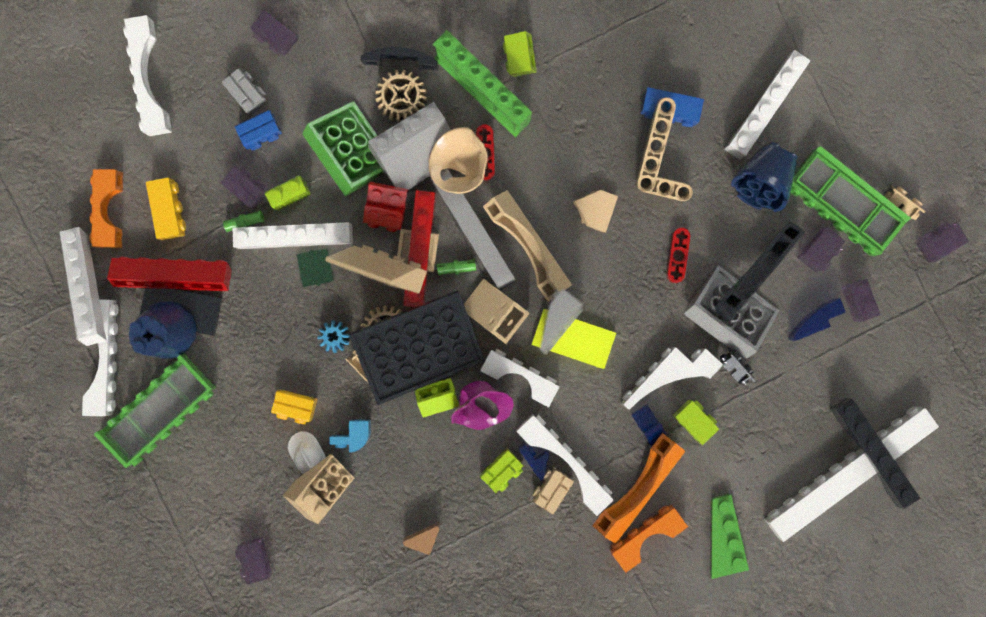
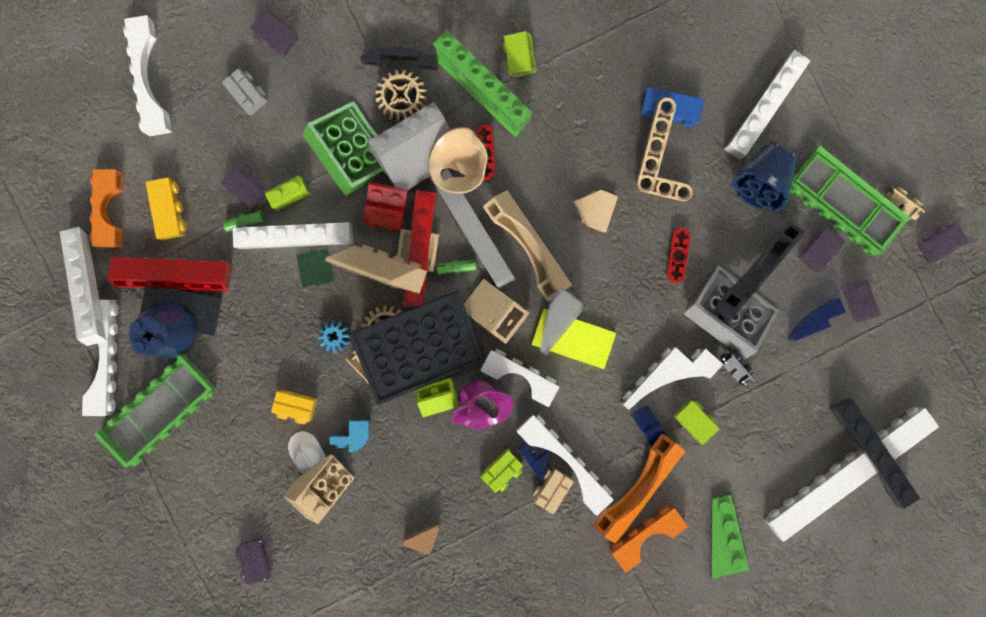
blue brick [234,110,282,150] -> none

